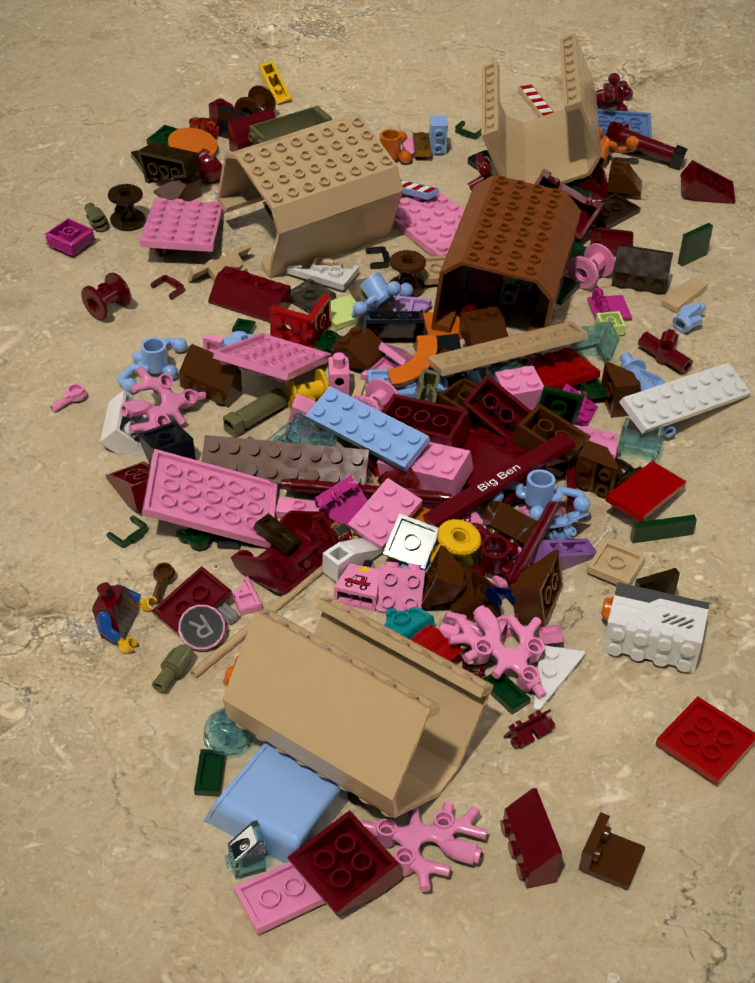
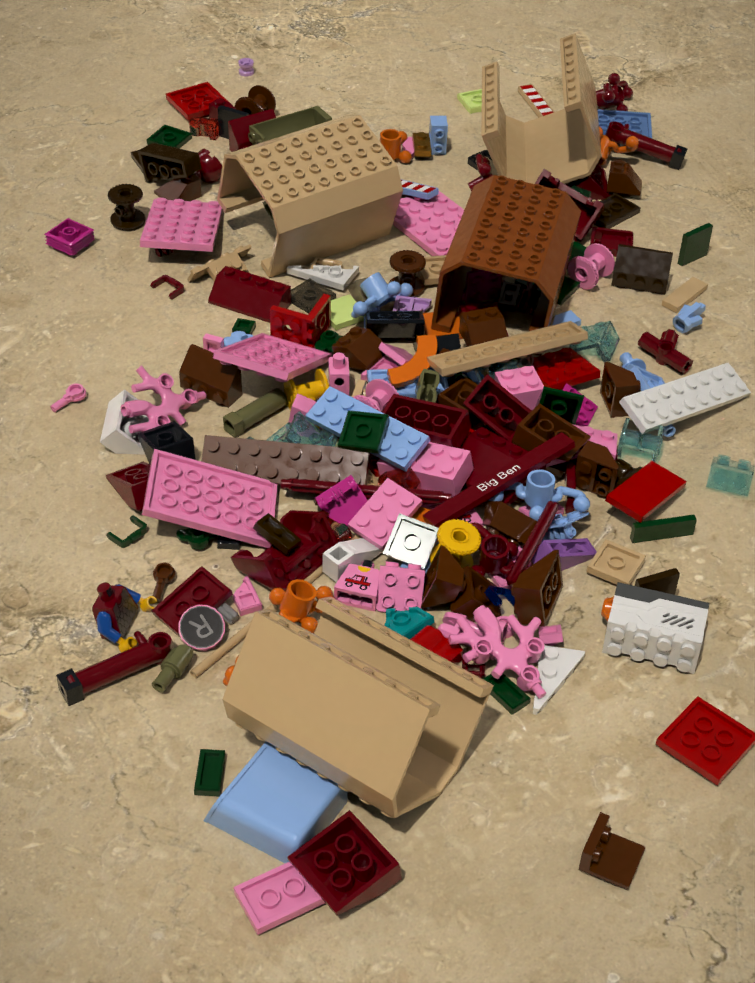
dark red hose [81,272,132,320] -> none
olive arm [85,203,108,232] -> none
light blue wheel [118,337,187,393] -> none
orange tile [168,128,217,158] -> none
clear light blue cylinder [203,708,253,756] -> none
clear light blue slope [224,820,266,880] -> none
yellow slope [259,60,292,105] -> none
bright pink plate [275,497,321,517] -> none
bright pink plant [361,801,488,892] -> none
black piece [365,246,390,269] -> none
dark green piece [455,121,481,139] -> none
dark red slope [500,788,562,889] -> none
dark red hinge [503,709,555,748] -> none
dark green tile [577,379,607,399] -> none
dark pink hinge [587,288,632,320] -> none
yellowish green piece [595,311,626,337] -> none
dark red slope [680,160,736,204] -> none
none -> dark red piece [56,631,173,706]
none -> red plate [166,82,230,120]
none -> lavender wheel [238,58,254,77]
none -> orange wheel [269,579,335,634]
none -> dark green tile [337,410,389,454]
none -> yellowish green tile [457,89,482,114]
none -> light blue tile [552,310,581,326]
none -> clear light blue bracket [706,454,754,496]

